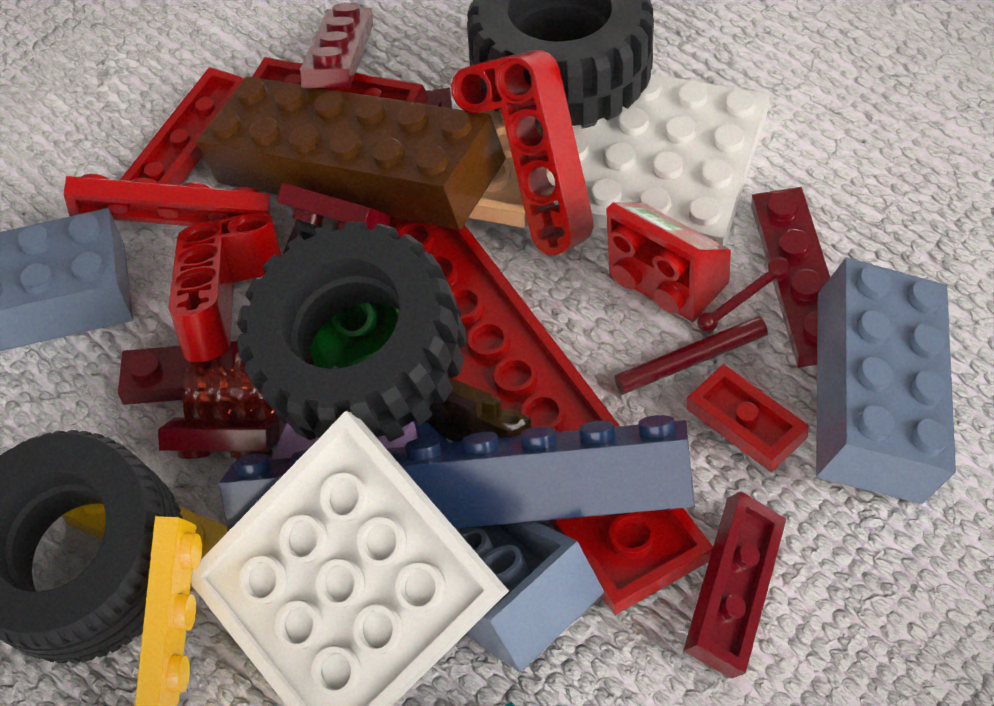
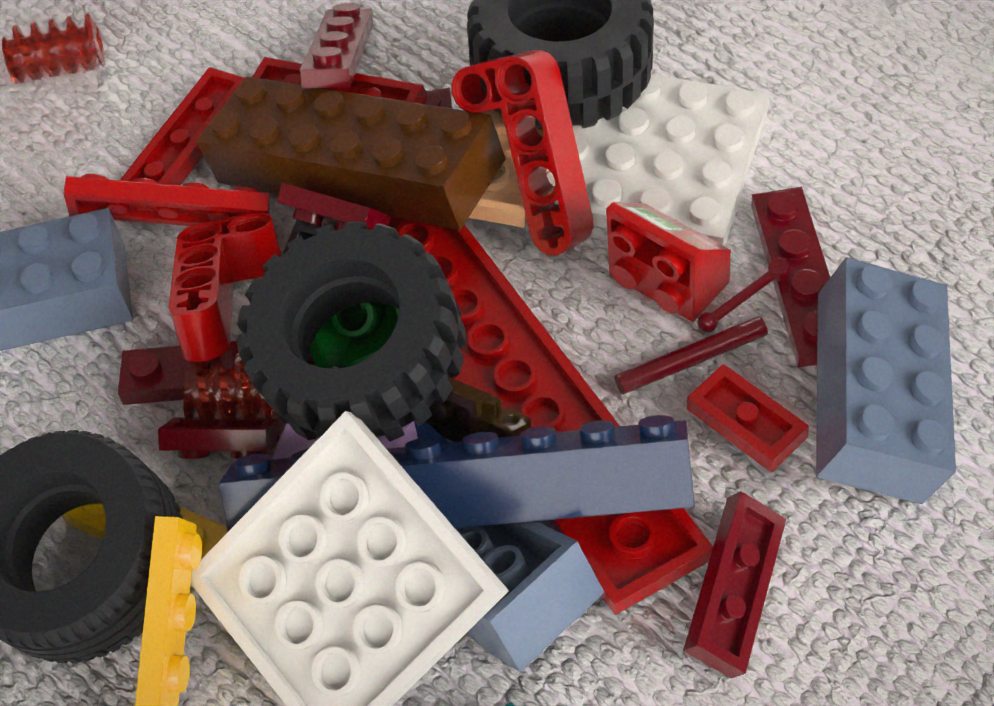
none -> clear red piece [2,12,105,84]

